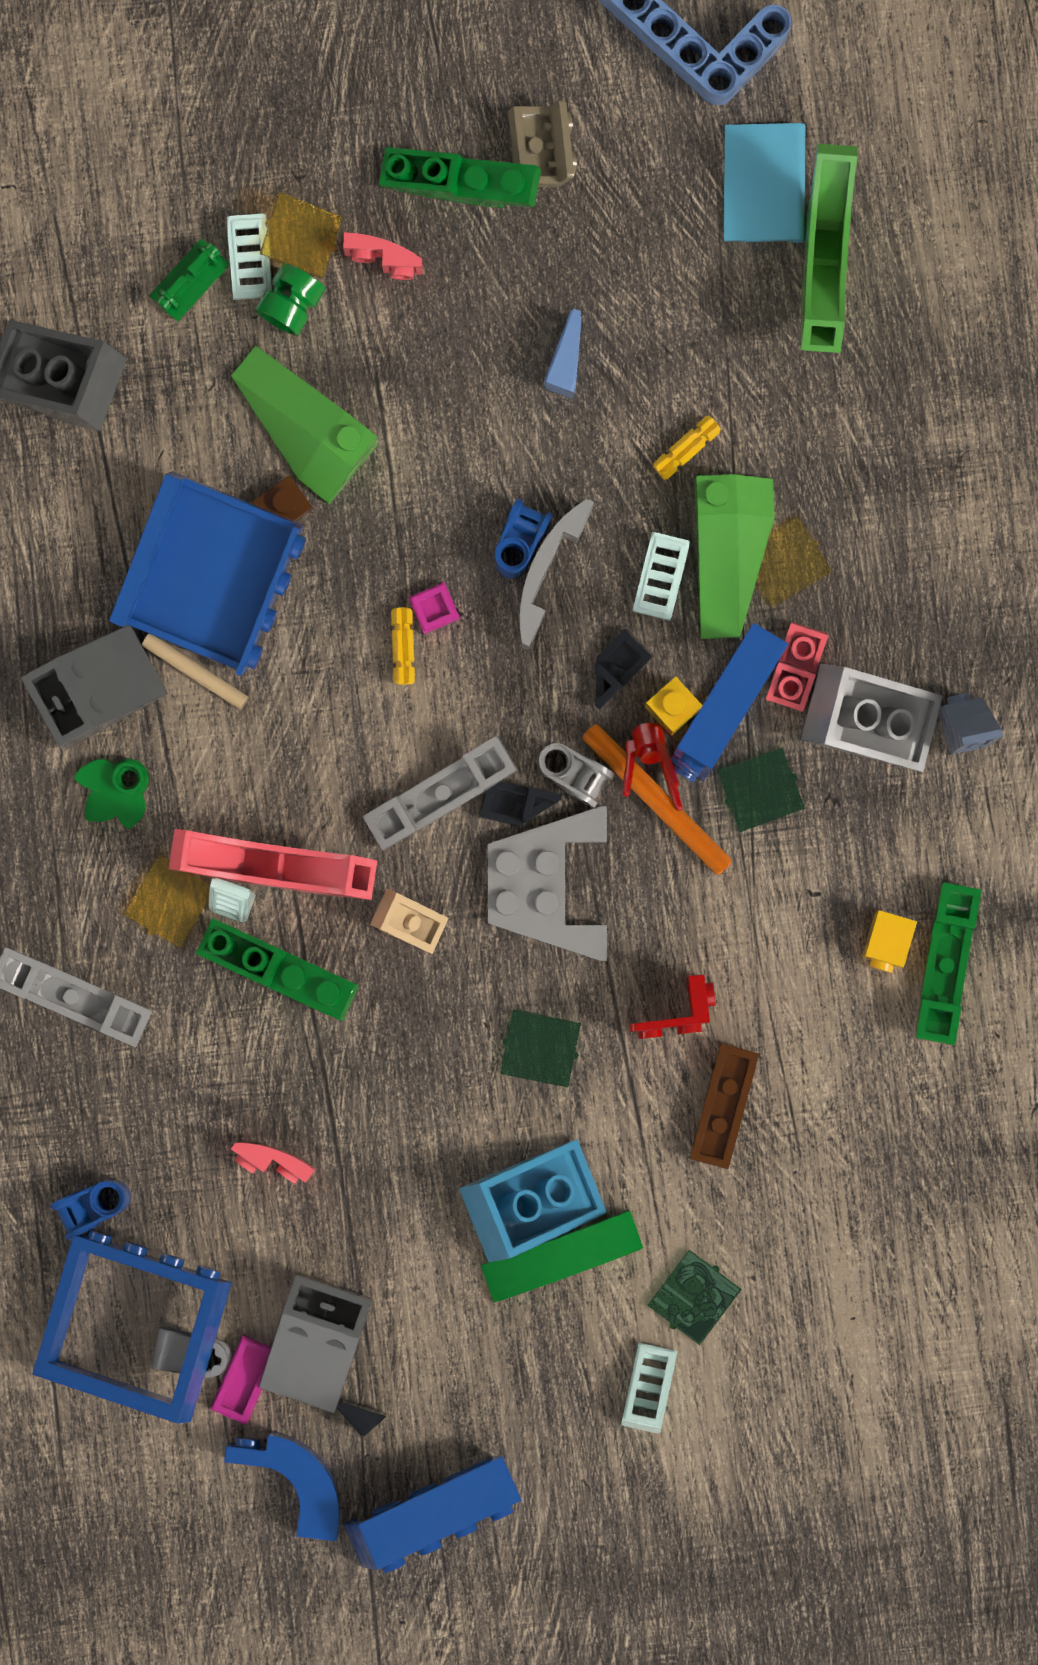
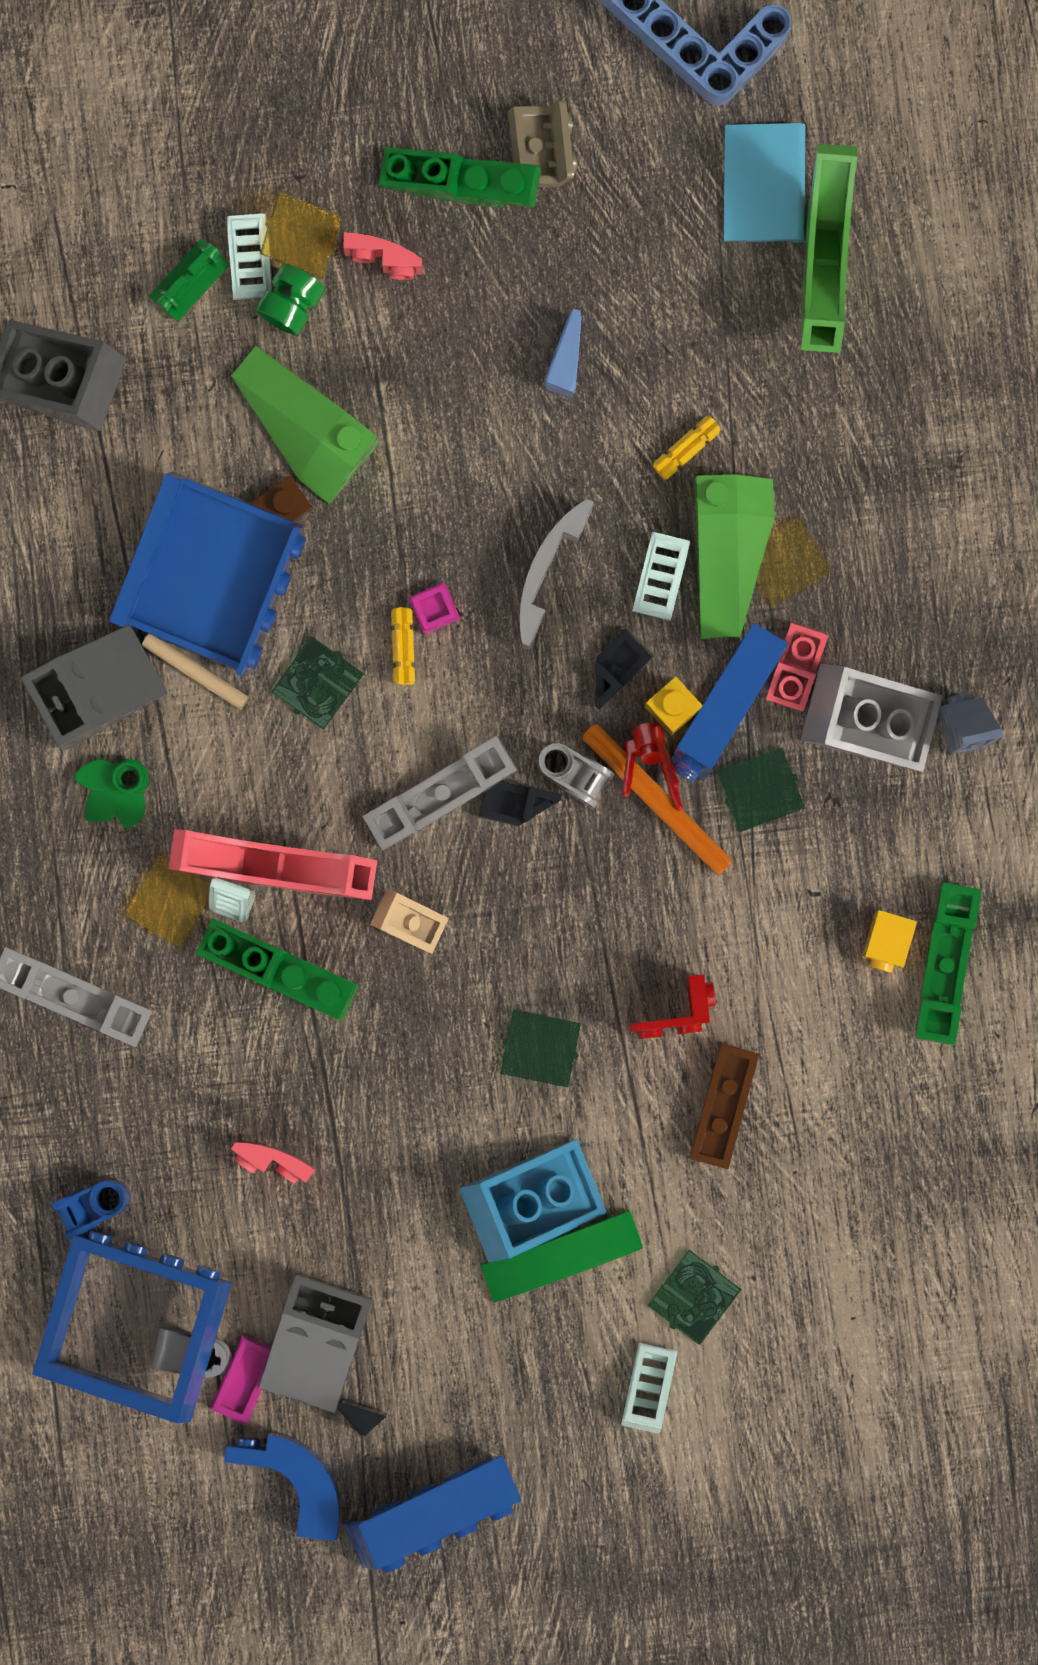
light grey wing [488,806,607,961] -> none
blue piece [494,498,554,579] -> none
none -> clear green piece [271,636,364,730]

